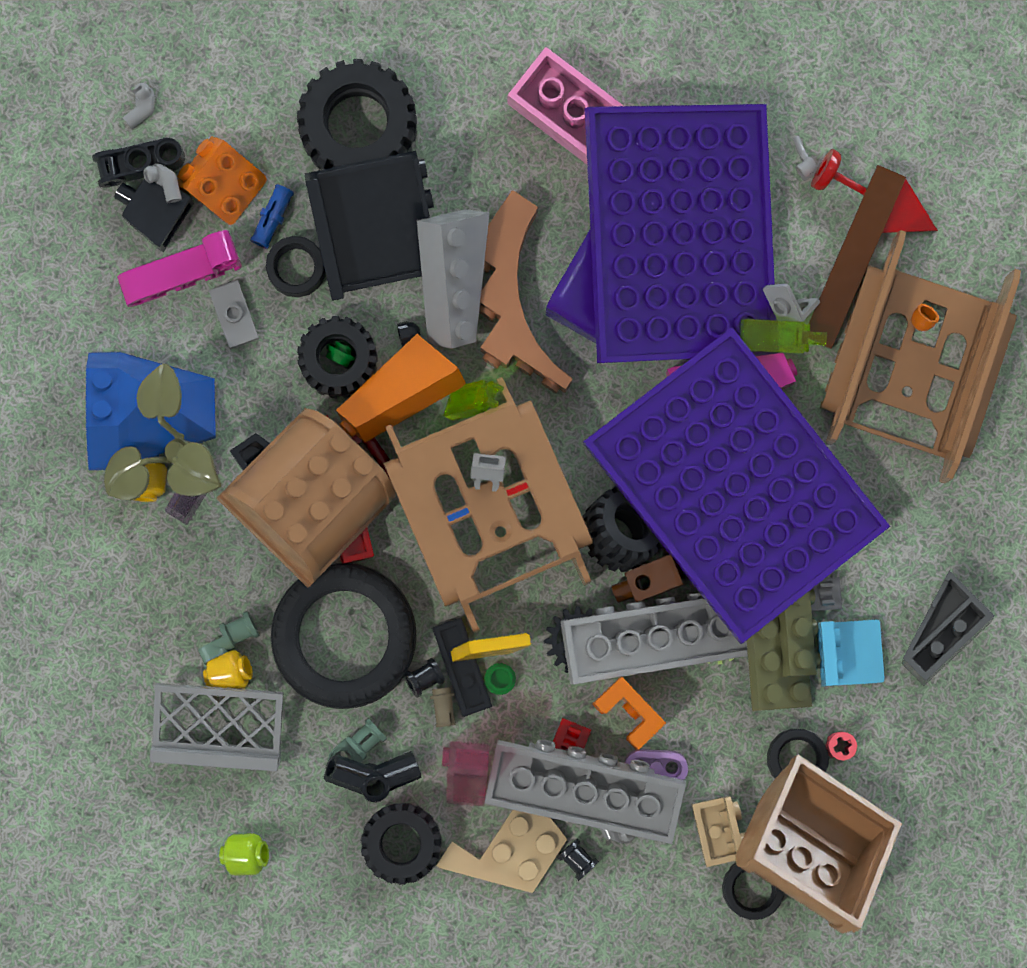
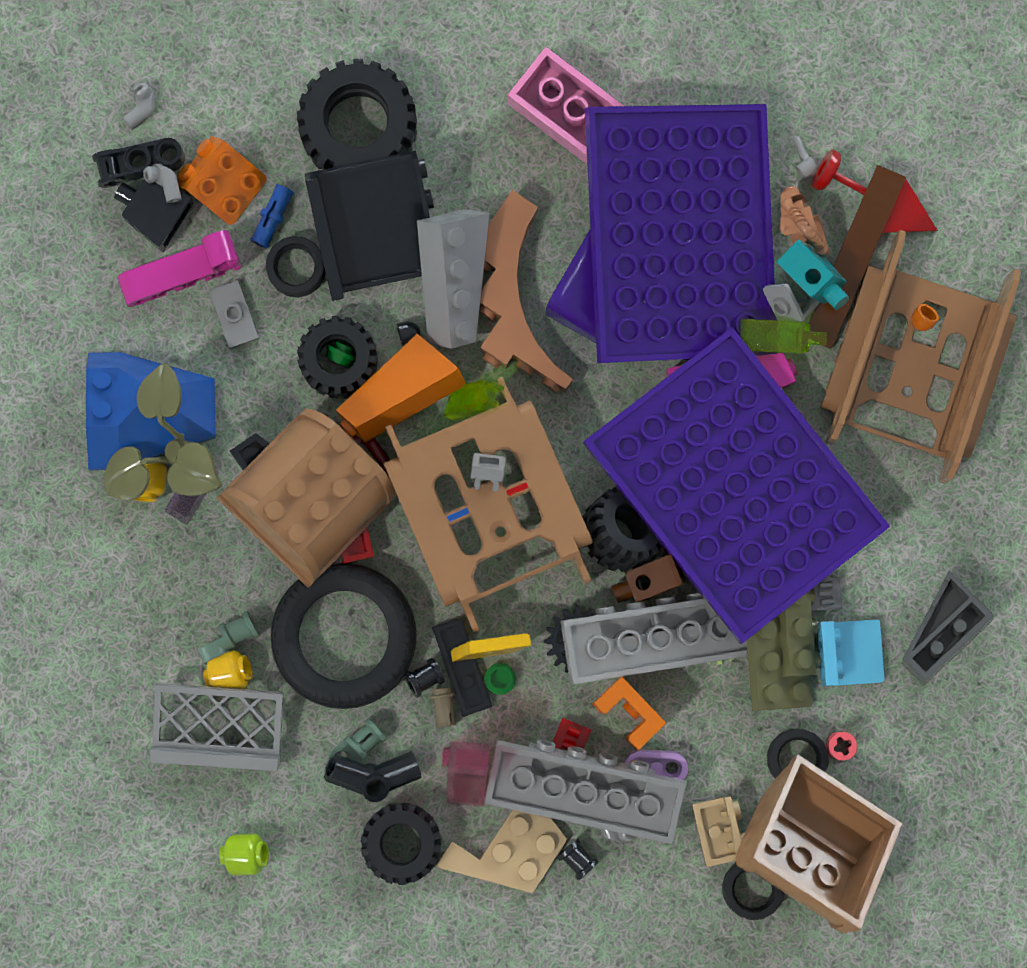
none -> teal torso [777,239,849,310]
none -> nougat piece [780,186,830,257]

